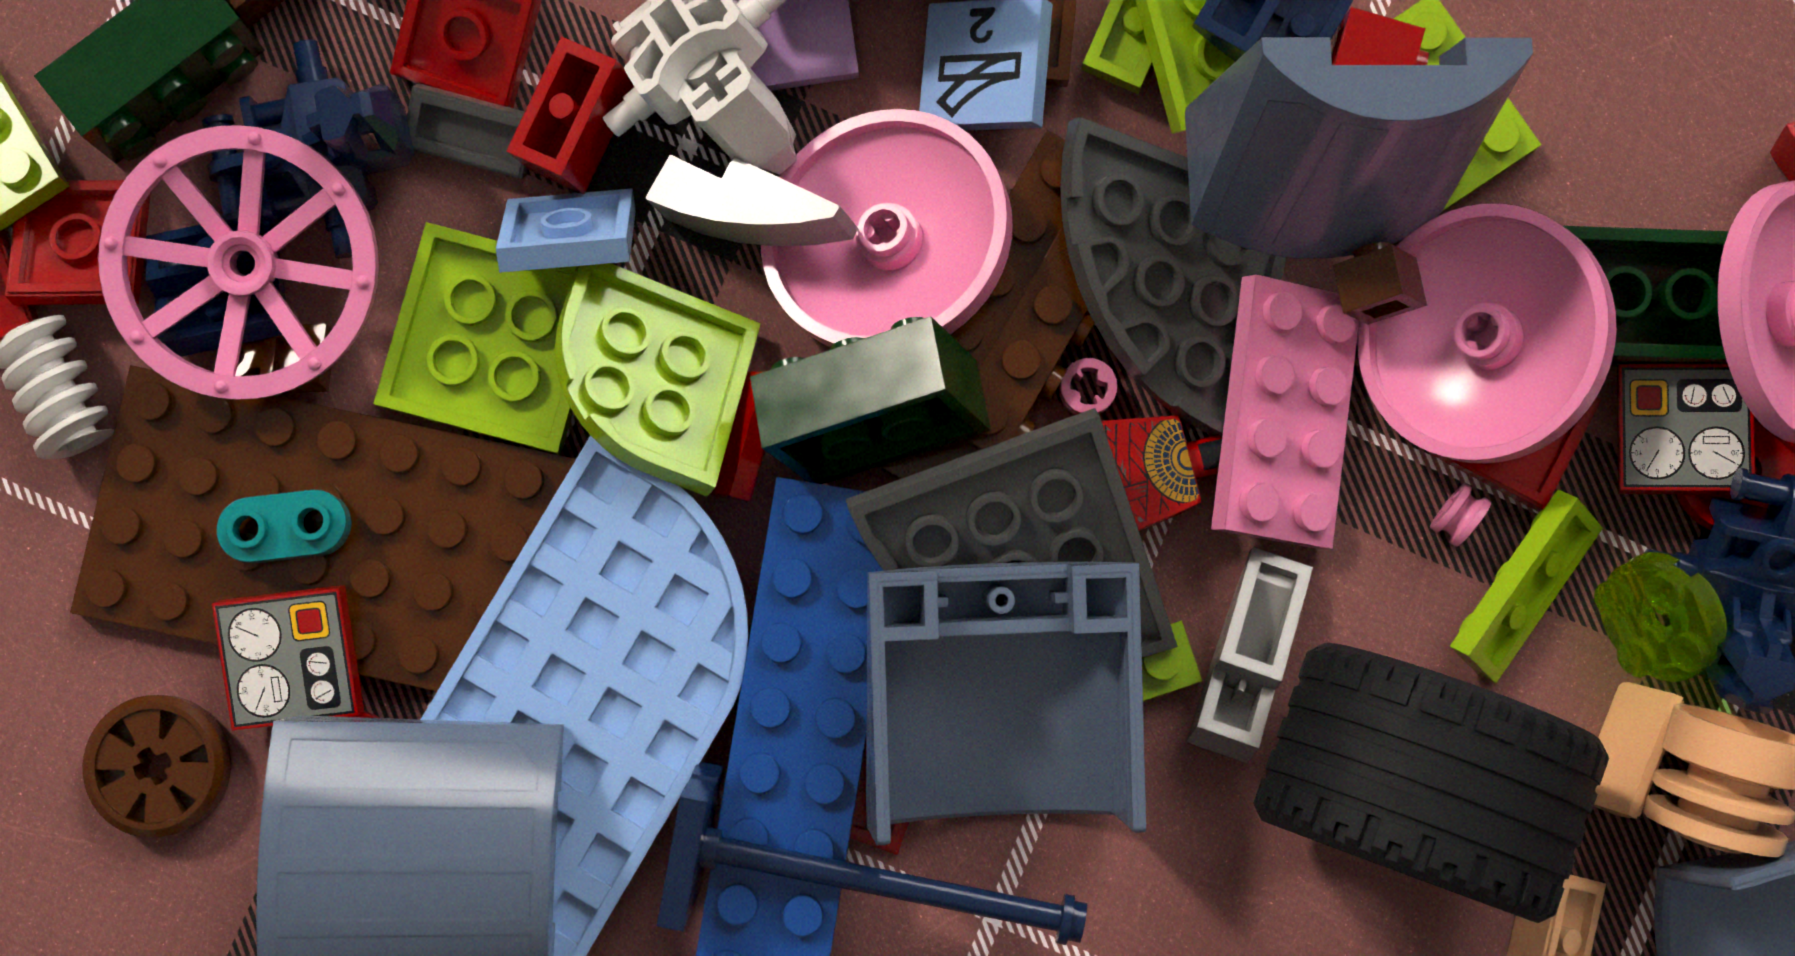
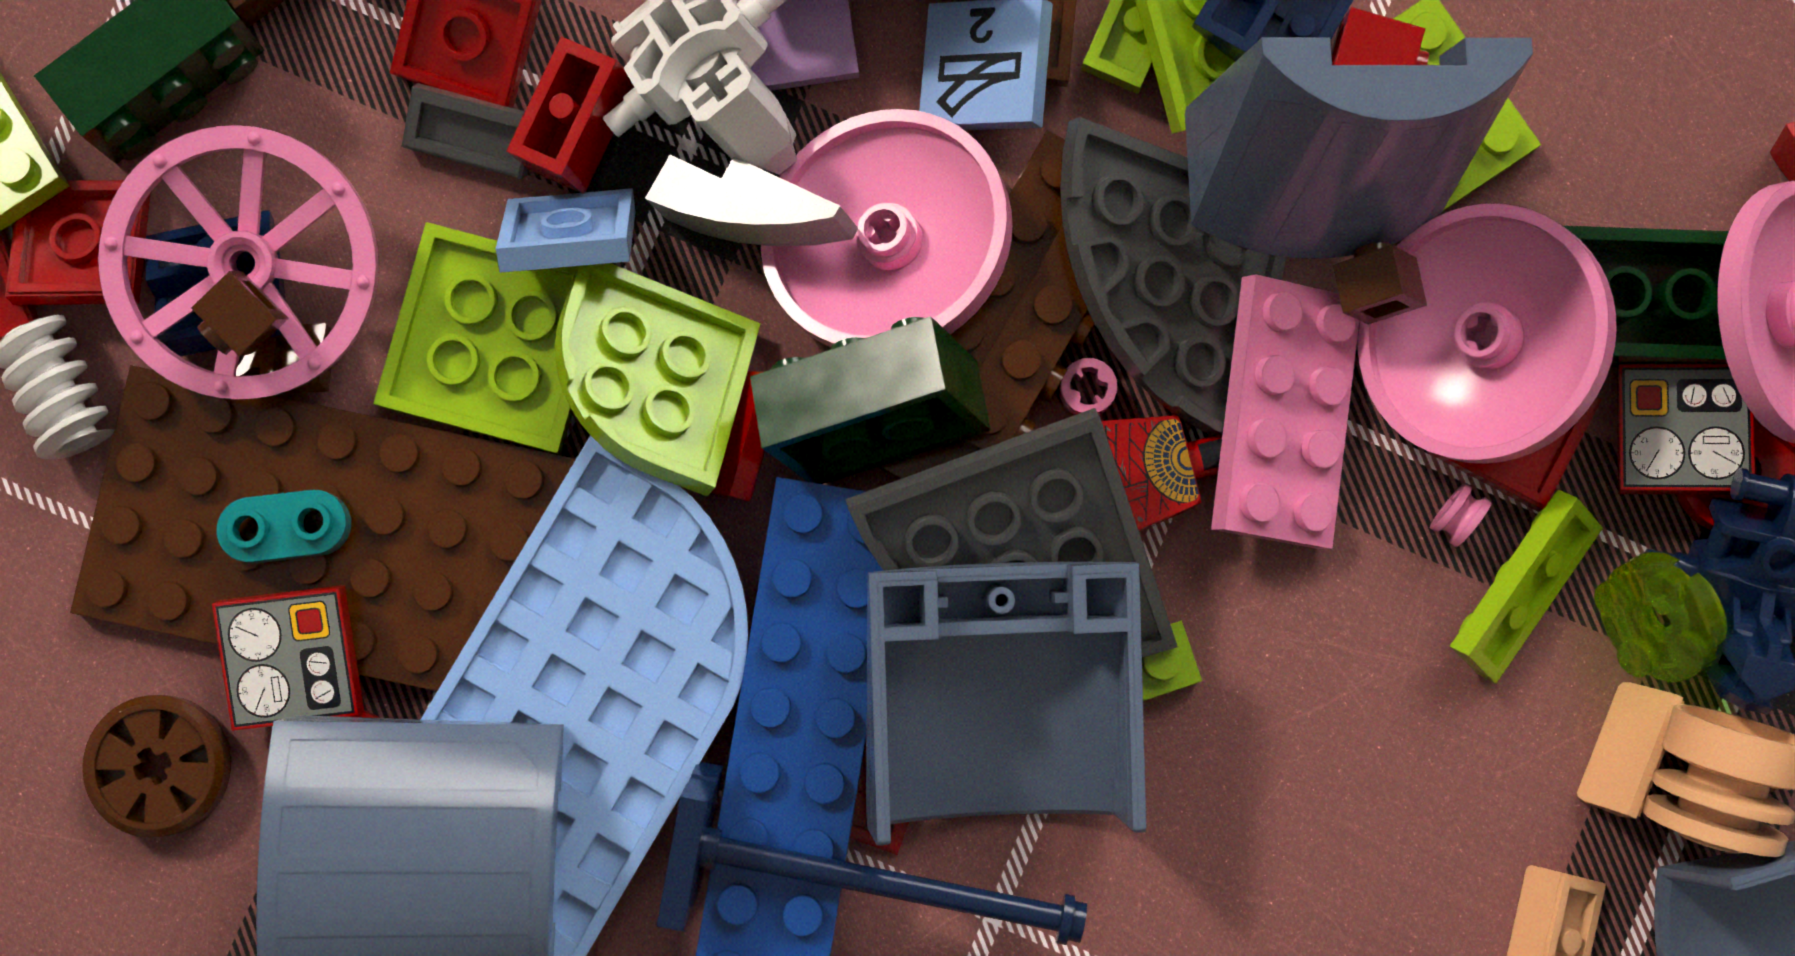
dark blue piece [202,39,415,259] -> none
light grey slope [1186,547,1313,763] -> none
black tyre [1253,643,1609,923] -> none
none -> reddish brown plate [191,271,289,356]

